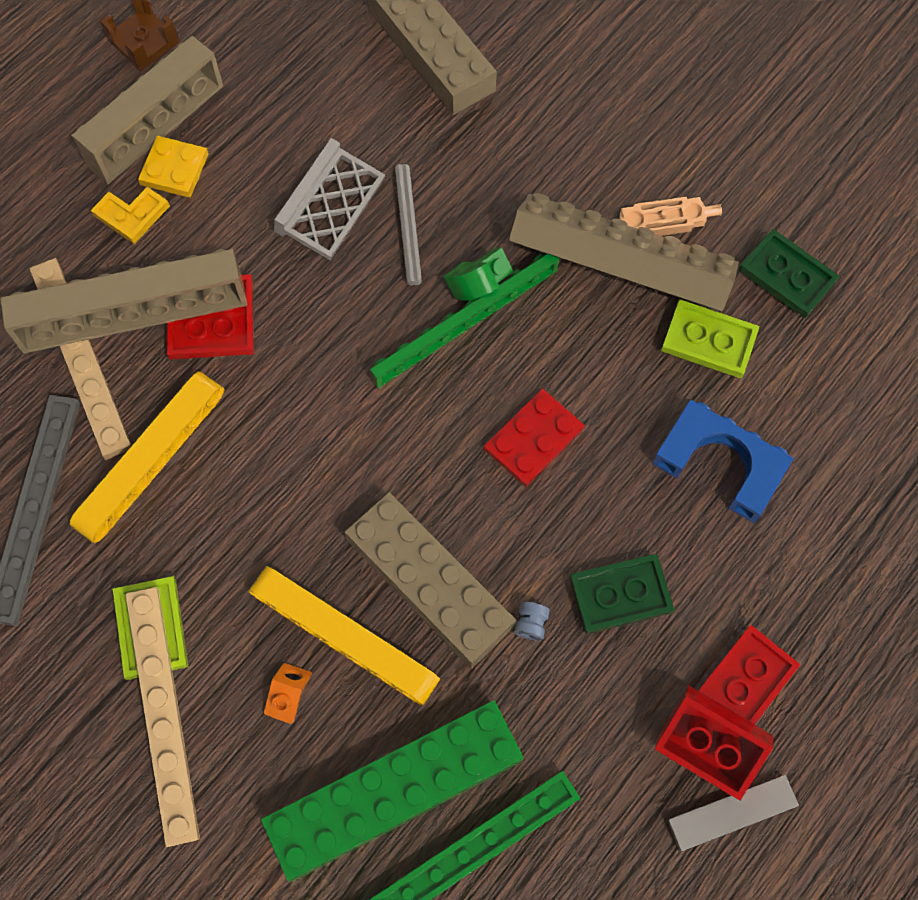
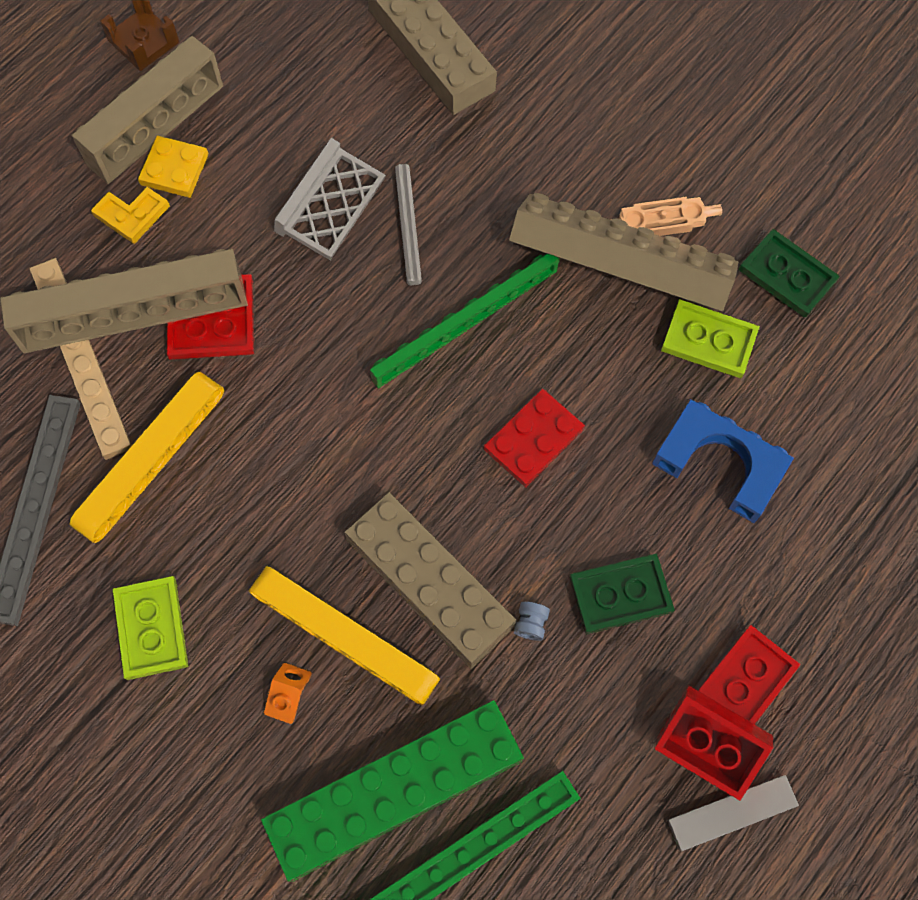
tan plate [126,587,200,847] -> none
green brick [443,247,513,301] -> none

